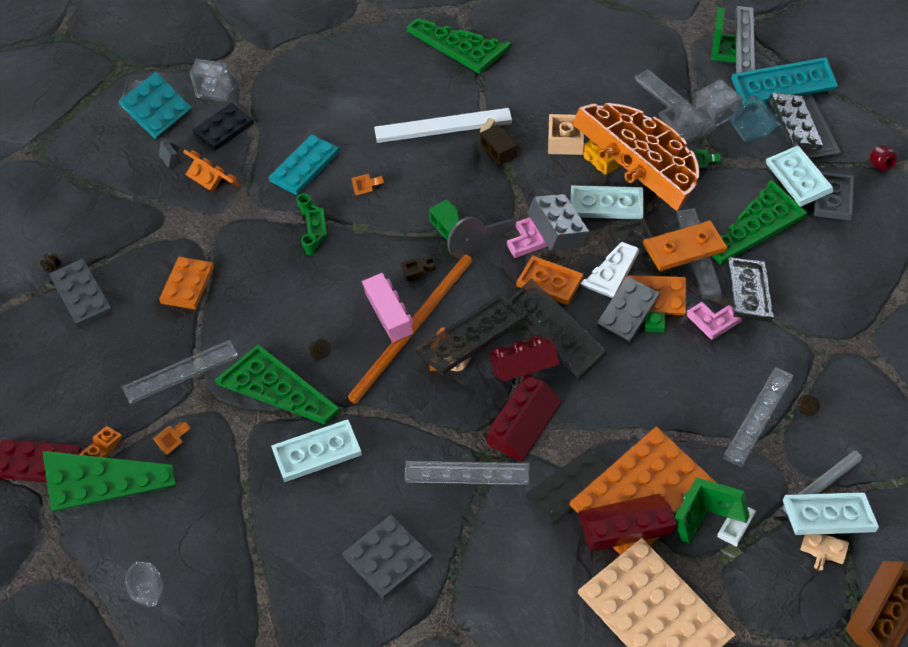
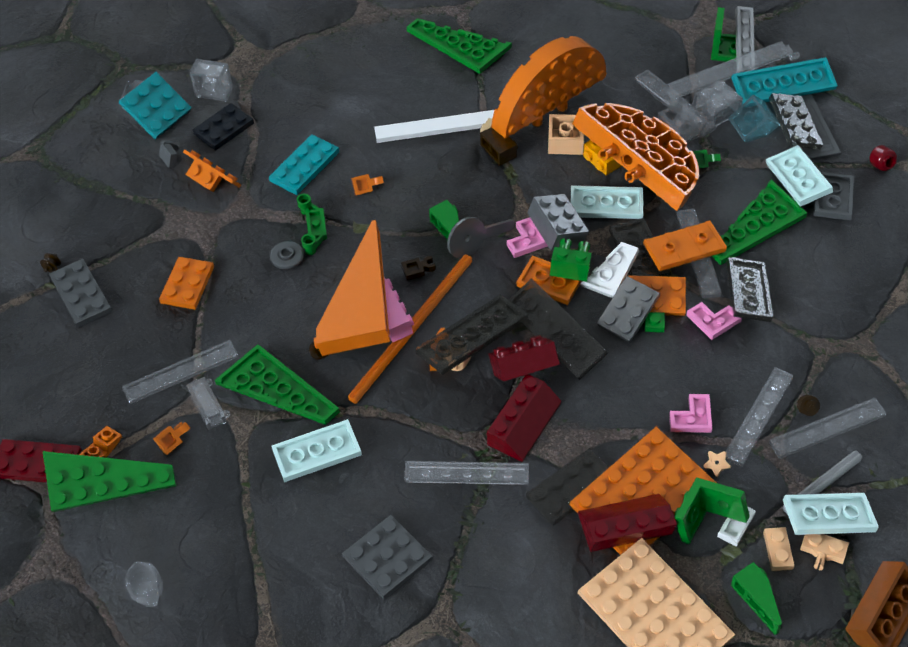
none -> clear brick [186,377,230,430]
none -> dark grey wheel [270,241,304,269]
none -> orange slope [314,220,390,356]
none -> orange brick [491,36,607,138]
none -> green brick [550,238,592,282]
none -> clear piece [666,41,800,107]
none -> bright pink plate [669,394,712,433]
none -> light nougat plate [704,451,731,477]
none -> green slope [731,562,782,635]
none -> light nougat plate [763,527,795,571]
none -> clear tile [769,397,886,459]

